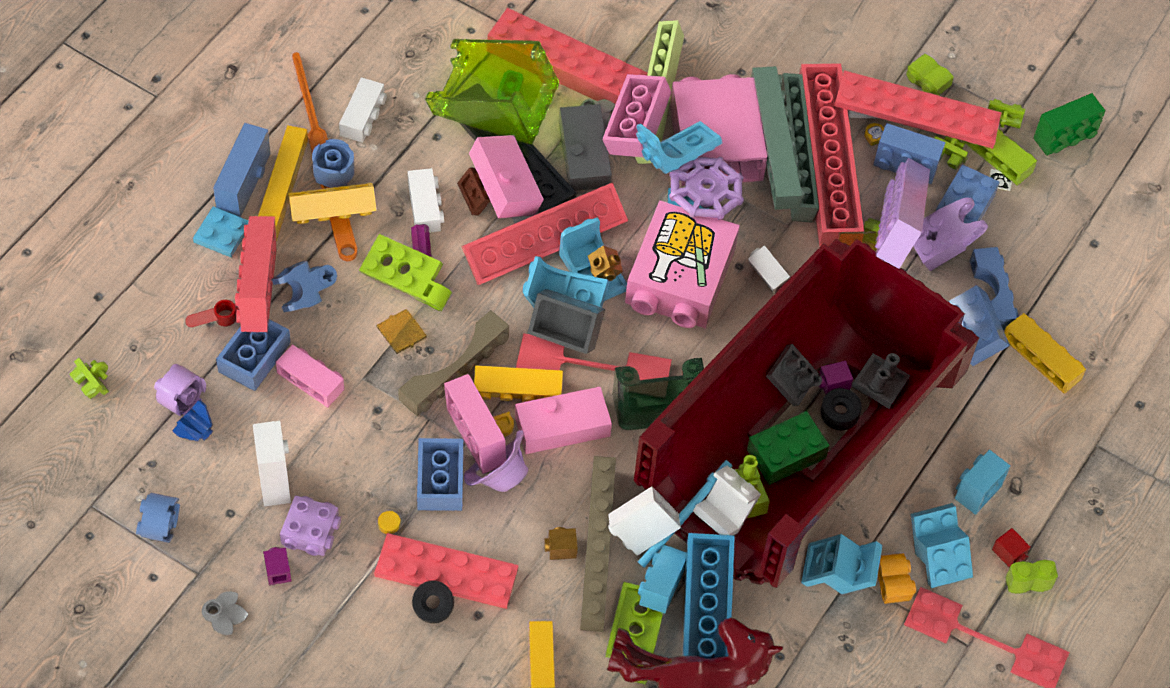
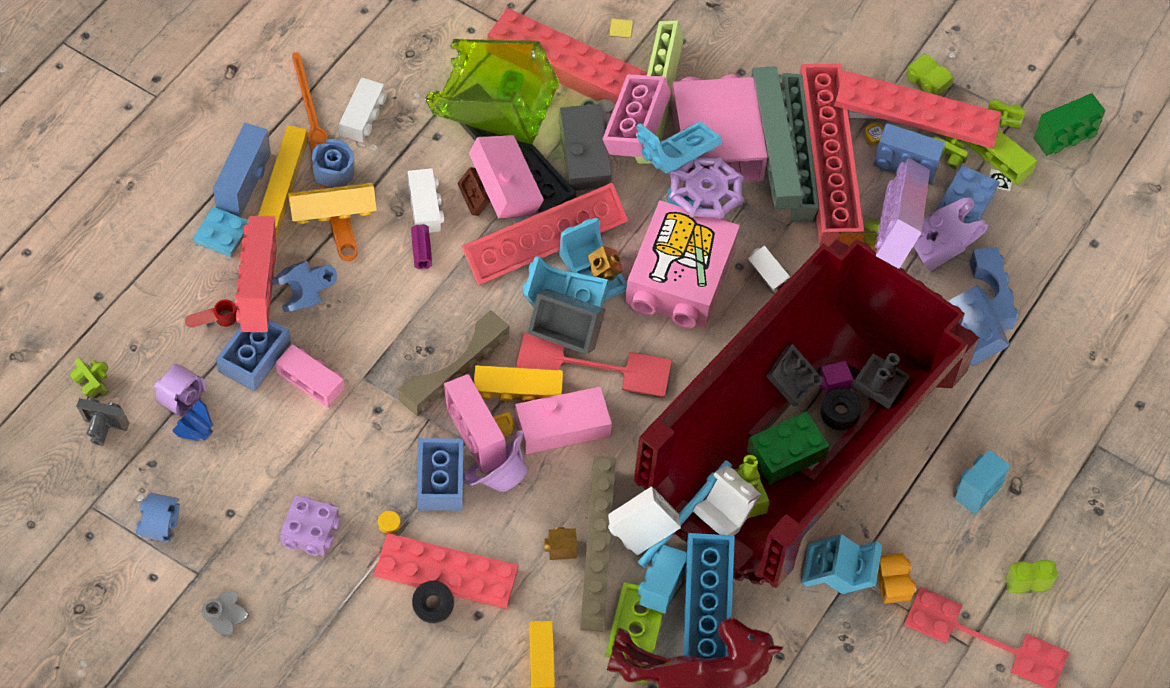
white brick [253,421,291,507] -> none
magenta brick [263,547,292,586] -> none
lime hinge [359,234,452,311] -> none
clear yellow piece [376,309,427,354] -> none
clear green windscreen [612,358,704,430] -> none
medium azure bracket [911,503,973,588] -> none
red brick [992,528,1031,568] -> none
yellow brick [1004,313,1086,394] -> none
none -> dark grey plate [76,398,129,446]
none -> light yellow sticker [609,18,633,38]

